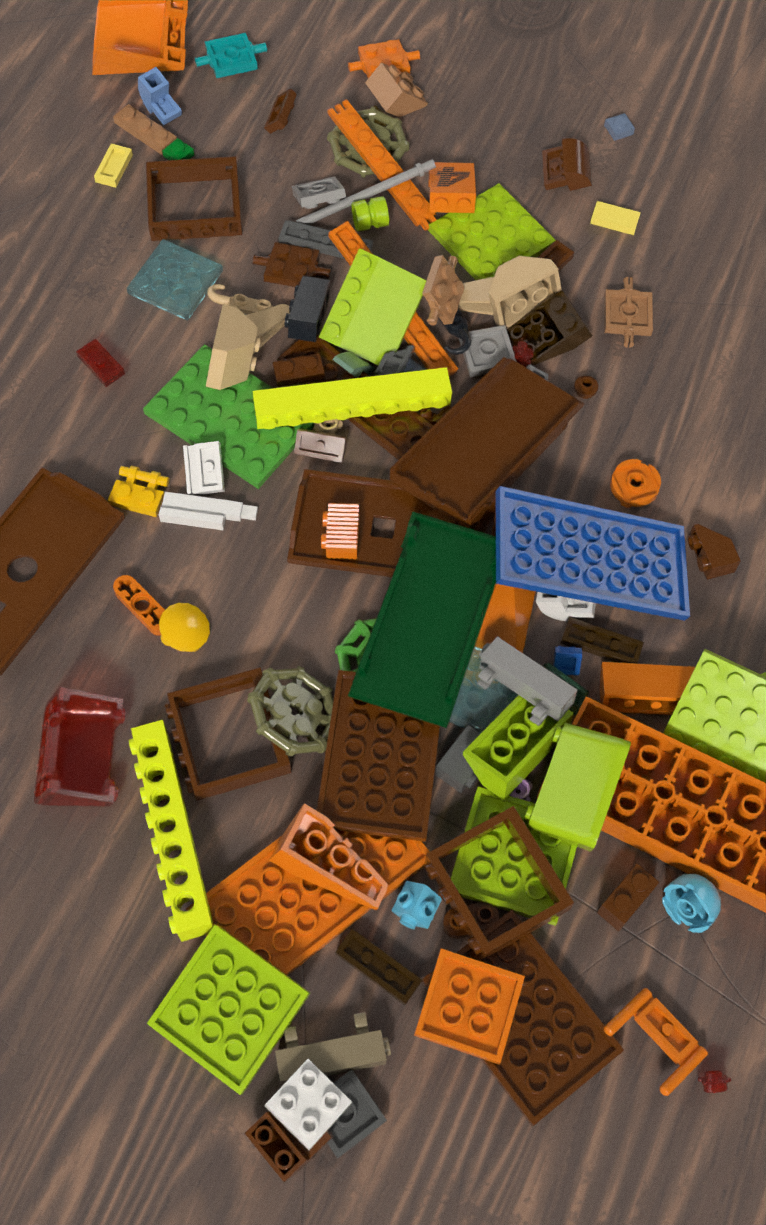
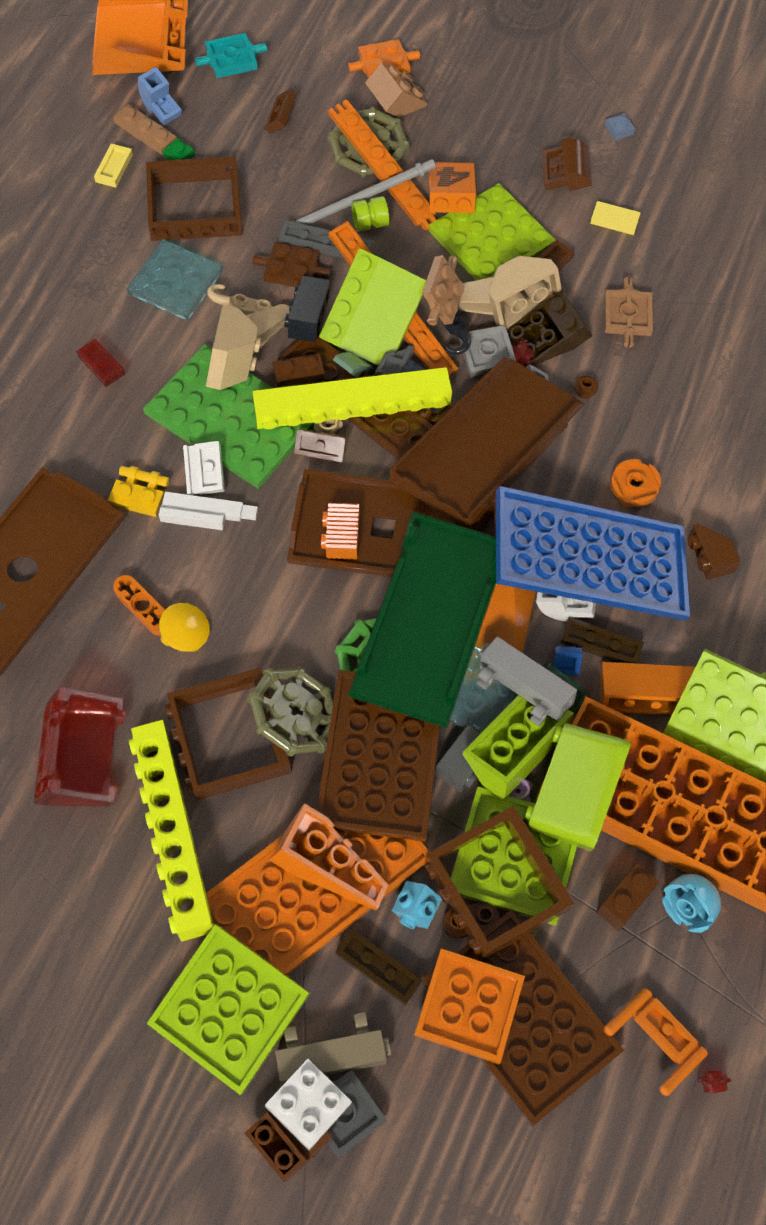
light grey plate [292,176,346,209] -> none

